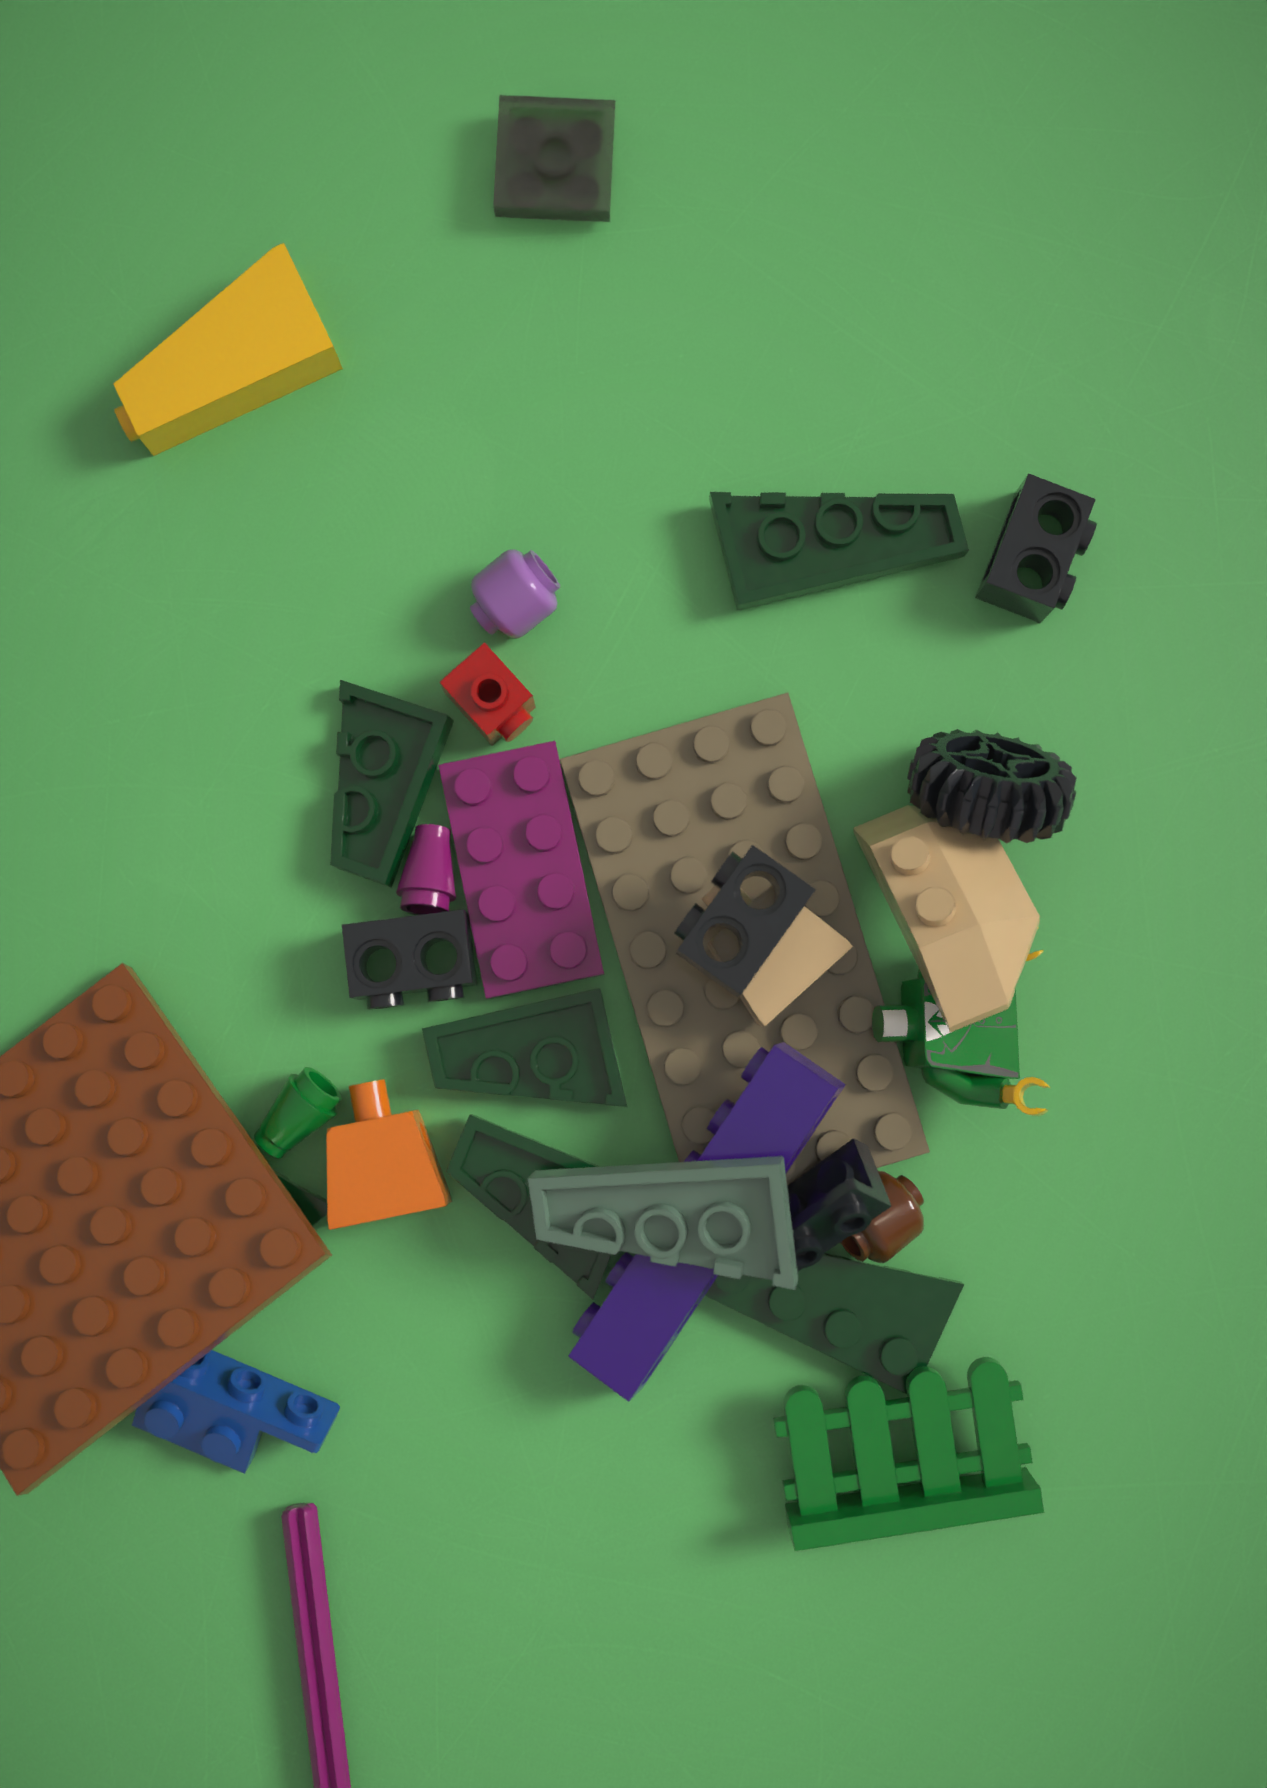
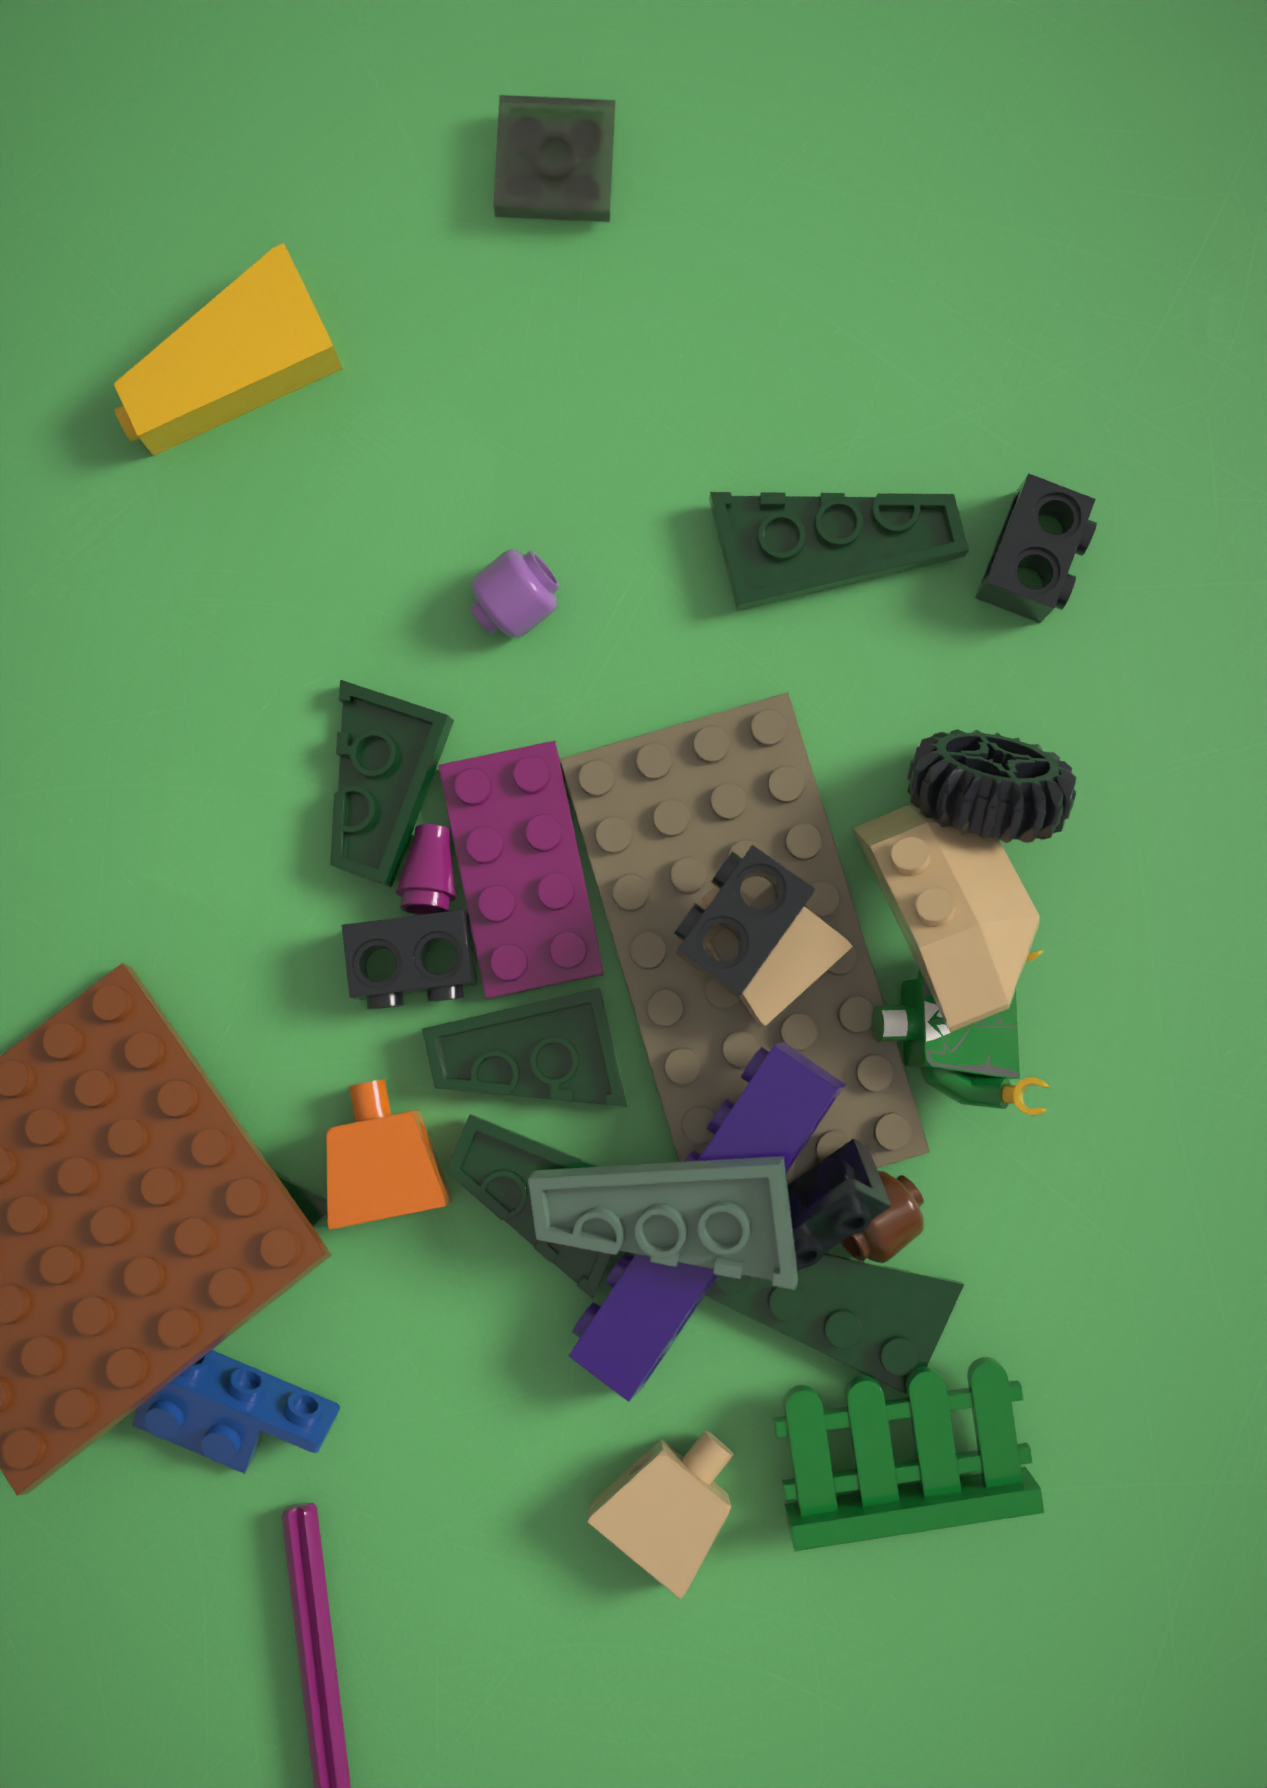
green cone [254,1067,342,1159] -> none
red brick [439,642,536,746] -> none
none -> tan torso [587,1430,734,1599]

